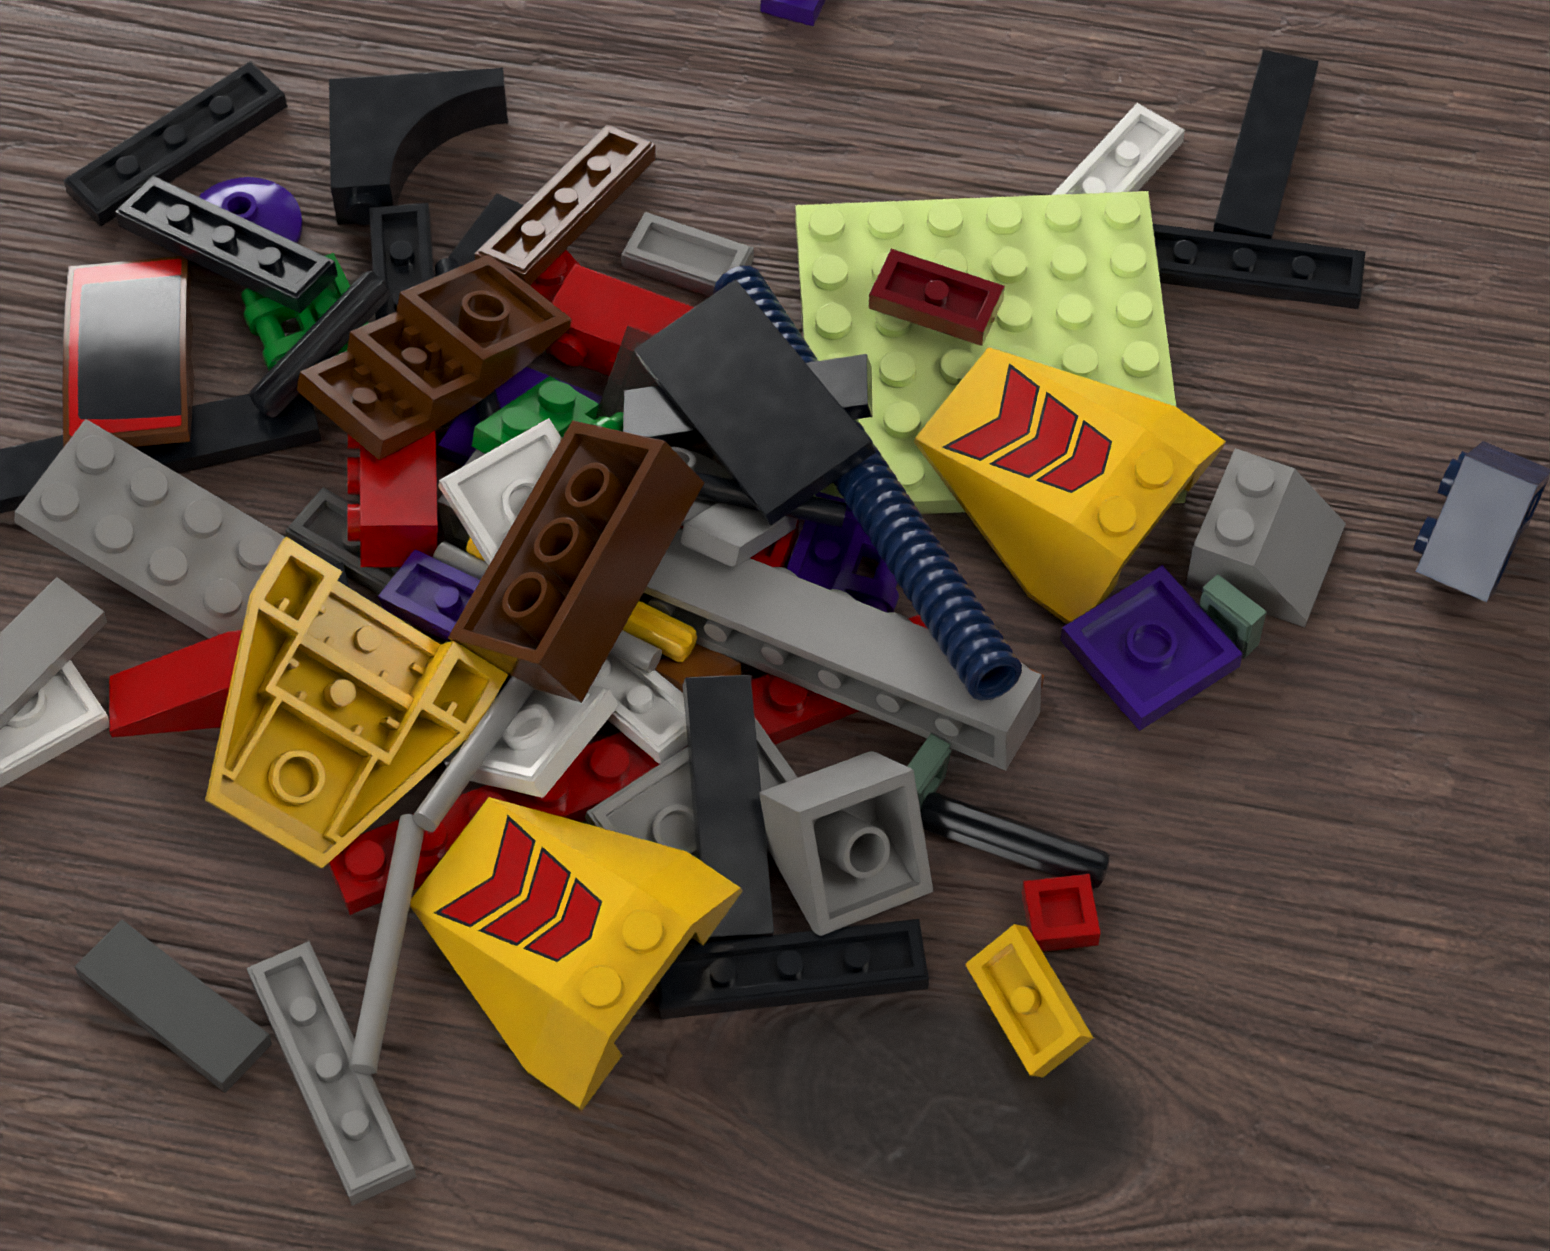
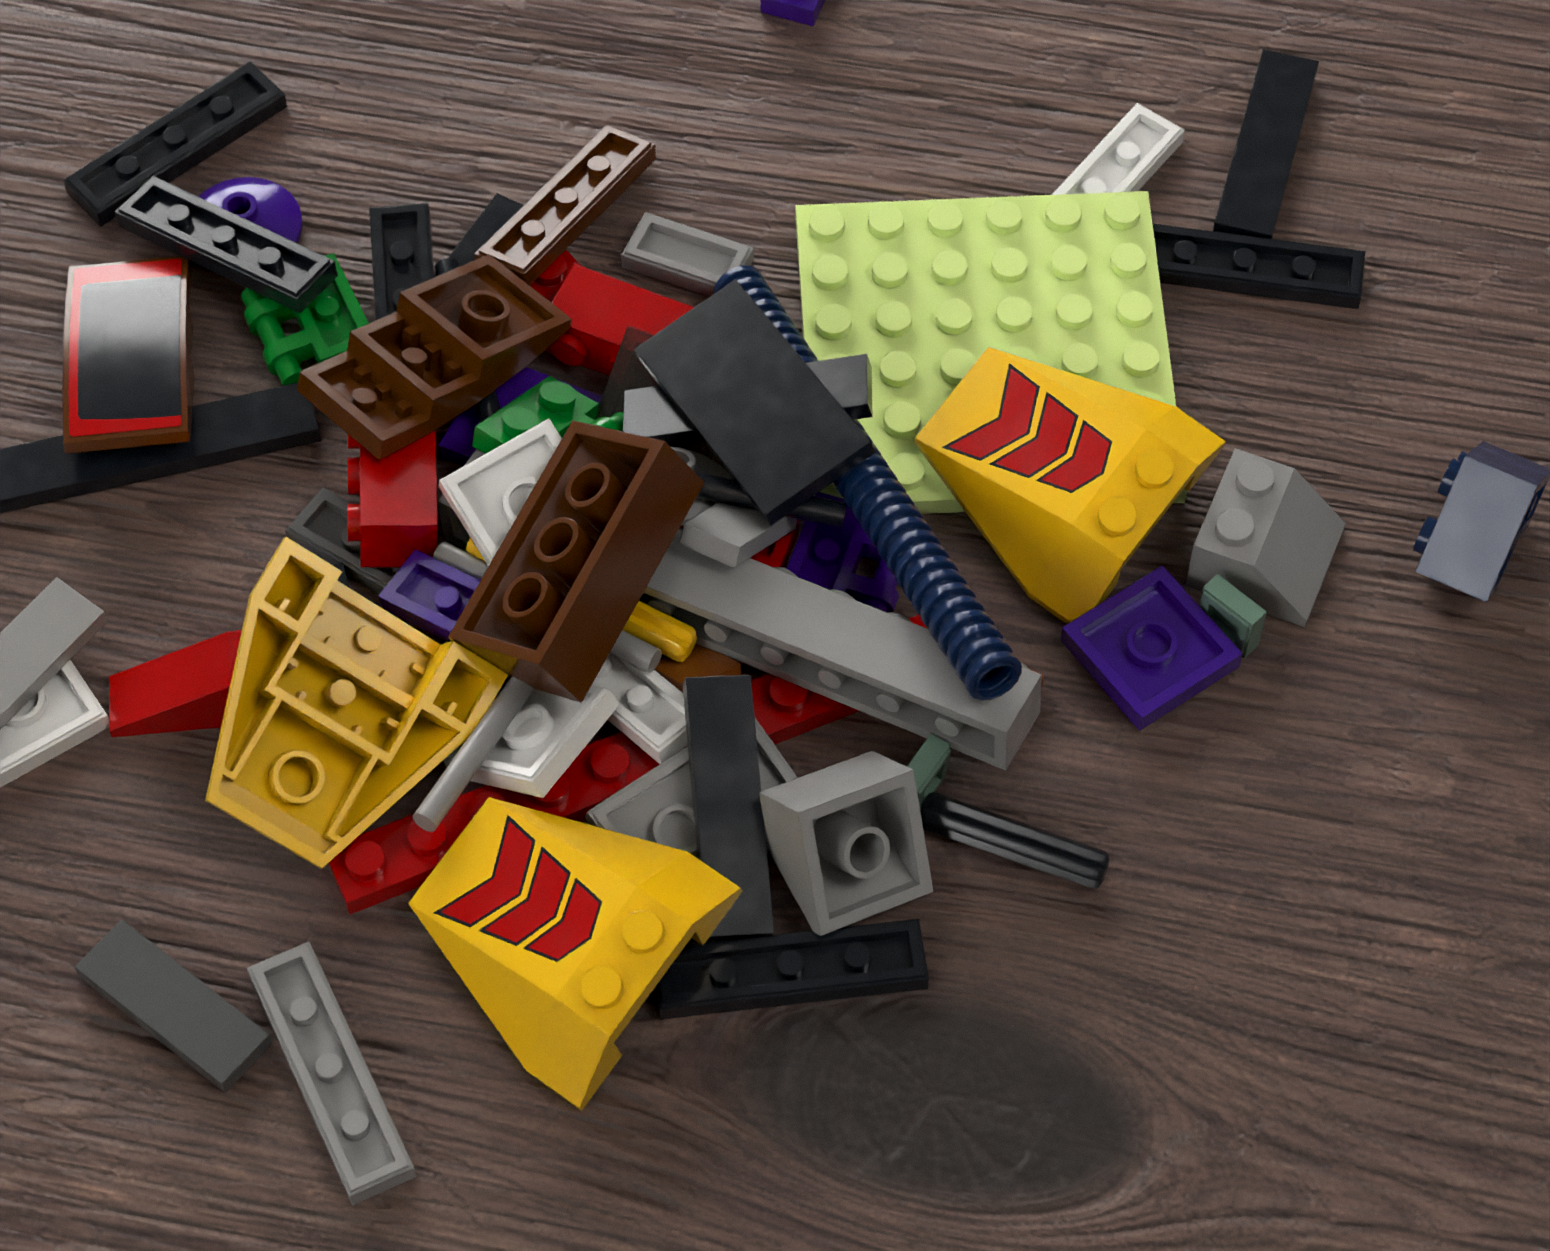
light grey plate [14,419,284,638] -> none
black axle [249,271,391,418] -> none
black arch [329,68,508,225] -> none
light grey bar [349,814,425,1075] -> none
dark red plate [869,248,1005,346] -> none
yellow plate [965,924,1094,1077] -> none
red plate [1022,874,1101,952] -> none

